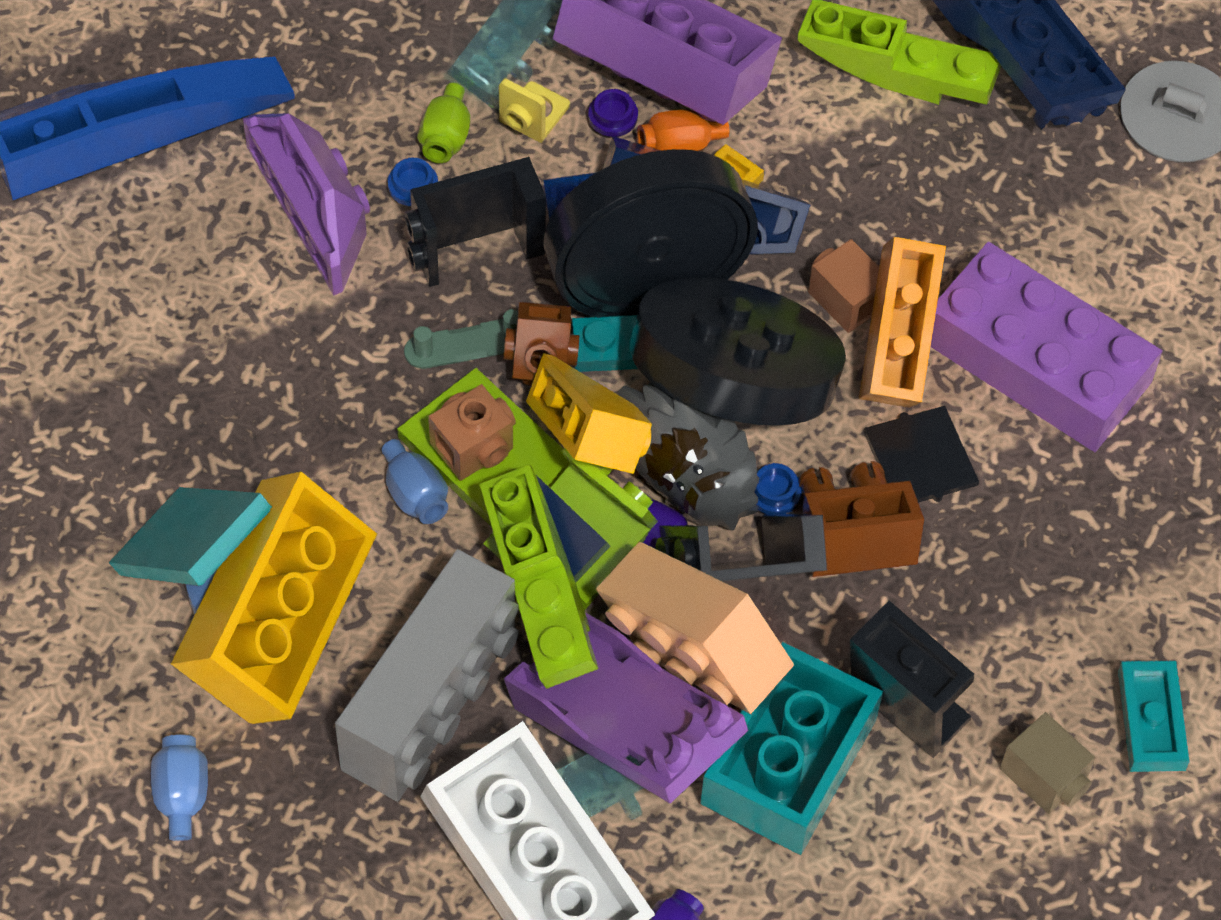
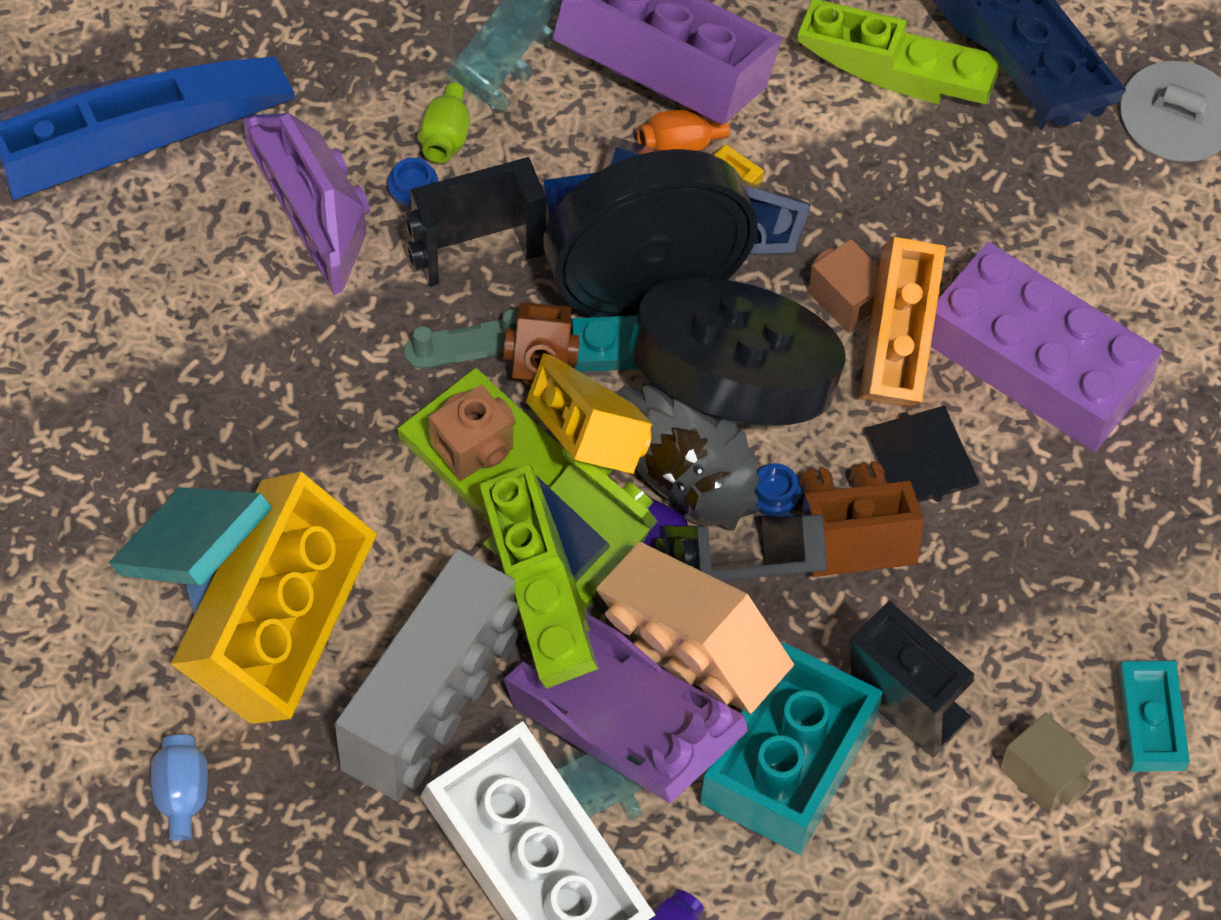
medium blue plant [381,439,449,524] -> none
light yellow bracket [499,78,570,143] -> none
dark purple plate [588,89,638,137] -> none

